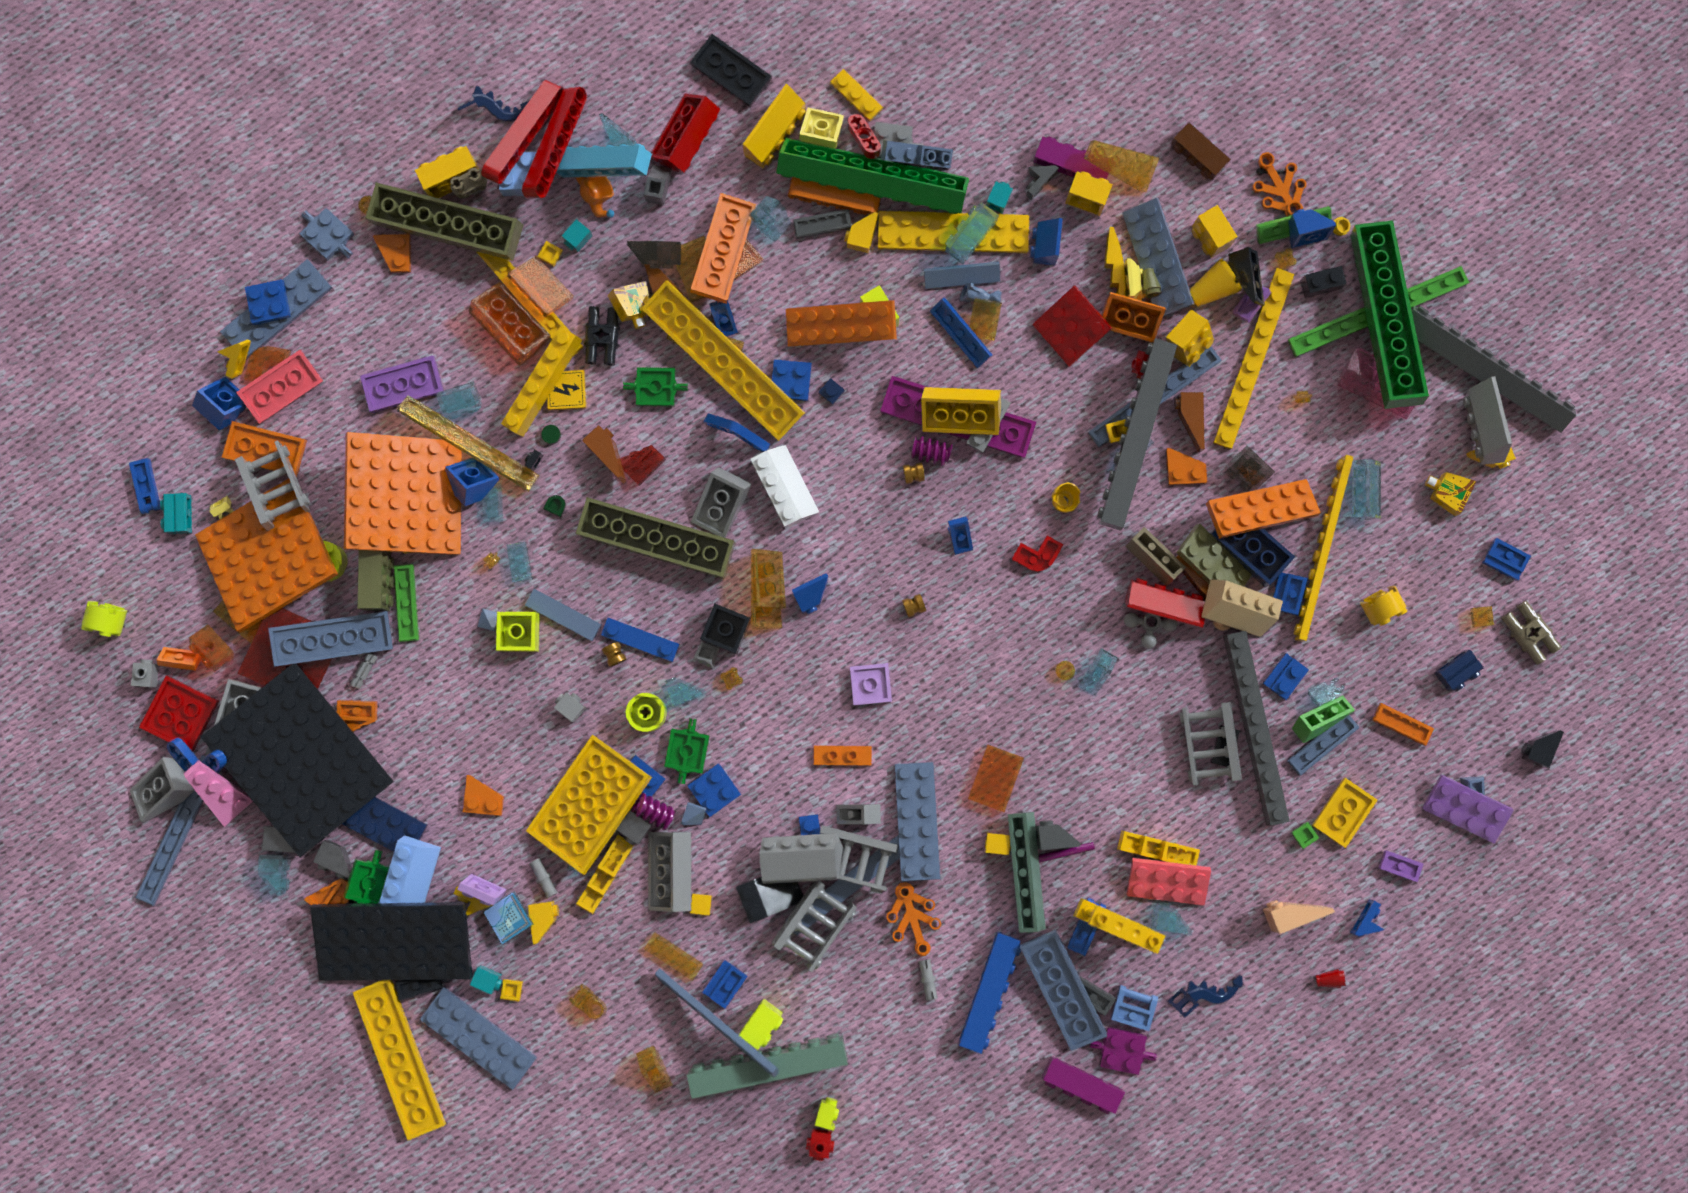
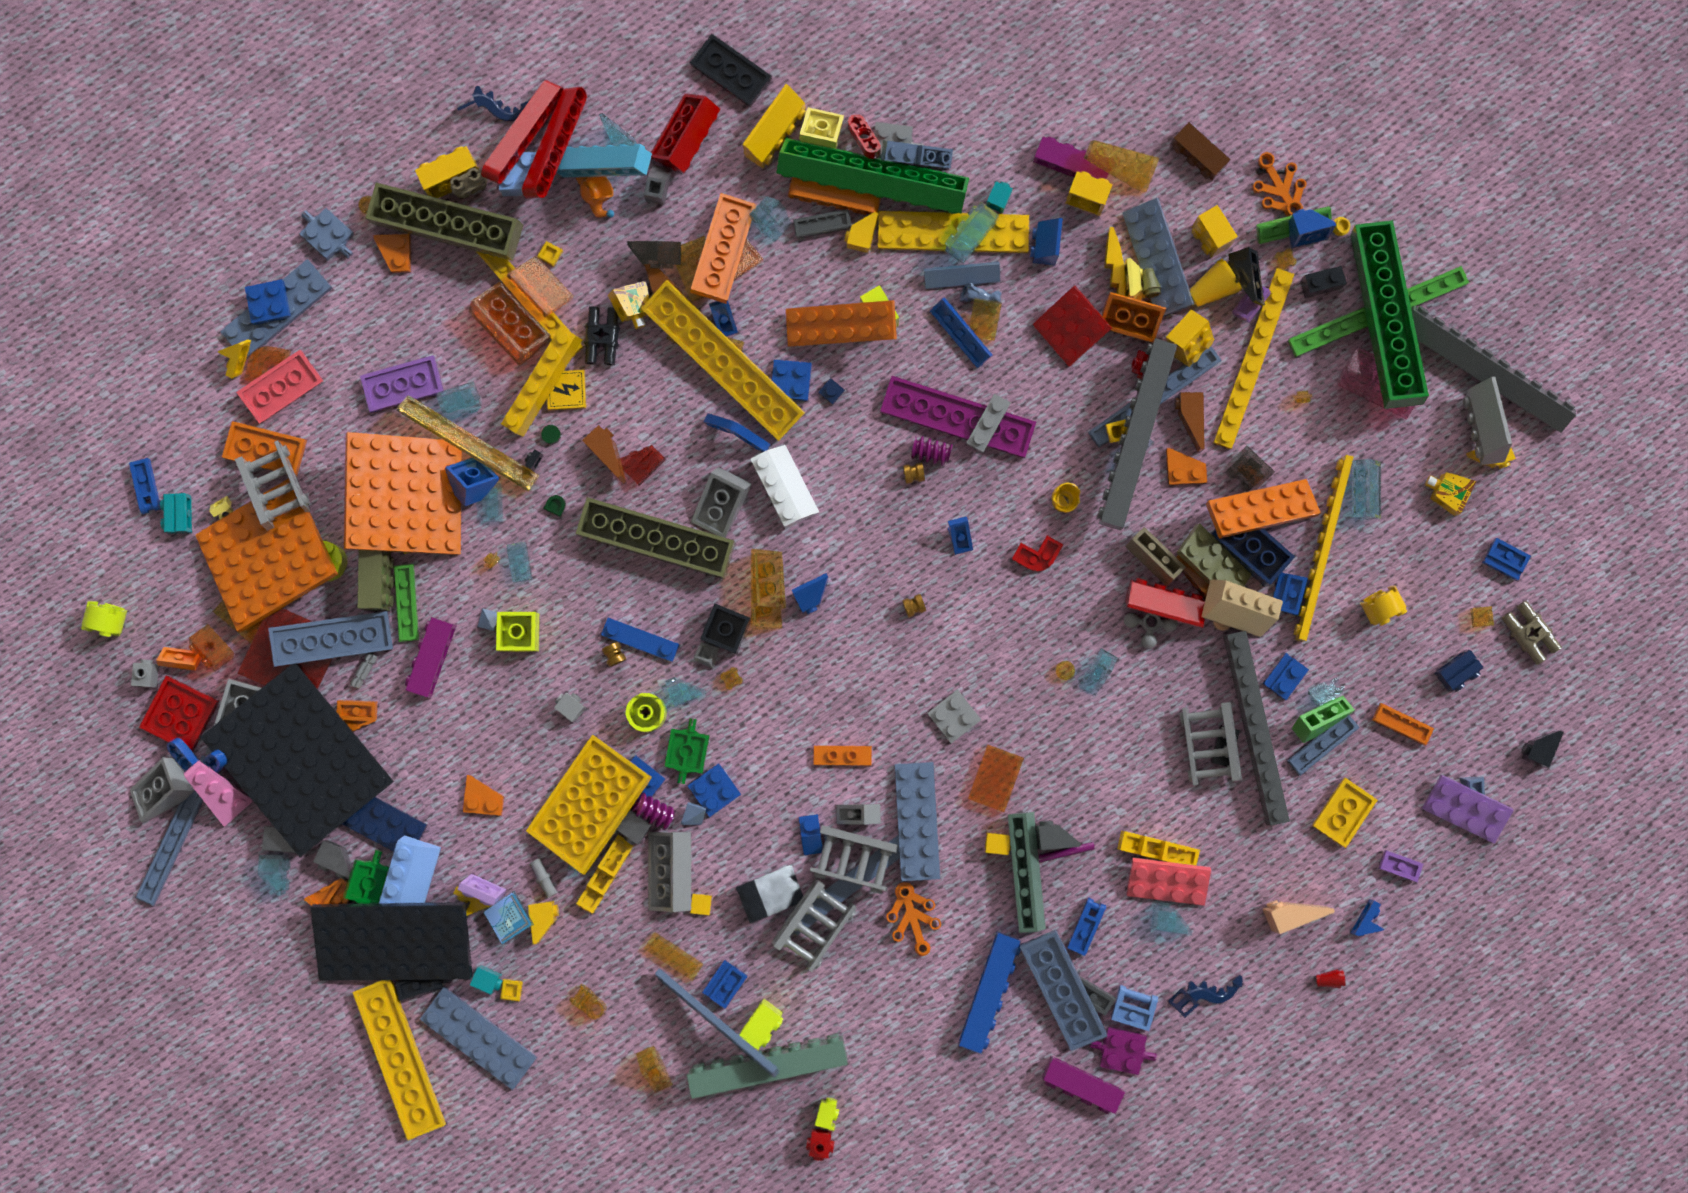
blue slope [192,377,247,431] -> none
sand blue tile [525,589,602,641] -> none
teal brick [562,219,593,252] -> none
green plate [623,367,688,407] -> none
light grey slope [759,833,843,884] -> none
yellow plate [830,69,883,122] -> none
lavender plate [850,663,892,705] -> none
light grey pin [918,959,938,1001] -> none
yellow slope [921,387,1001,435] -> none
dark grey slope [1026,166,1058,201] -> none
yellow fence [1073,898,1165,954] -> none
bright green plate [1291,822,1319,849] -> none
none -> magenta brick [405,617,457,698]
none -> light grey plate [927,690,981,743]

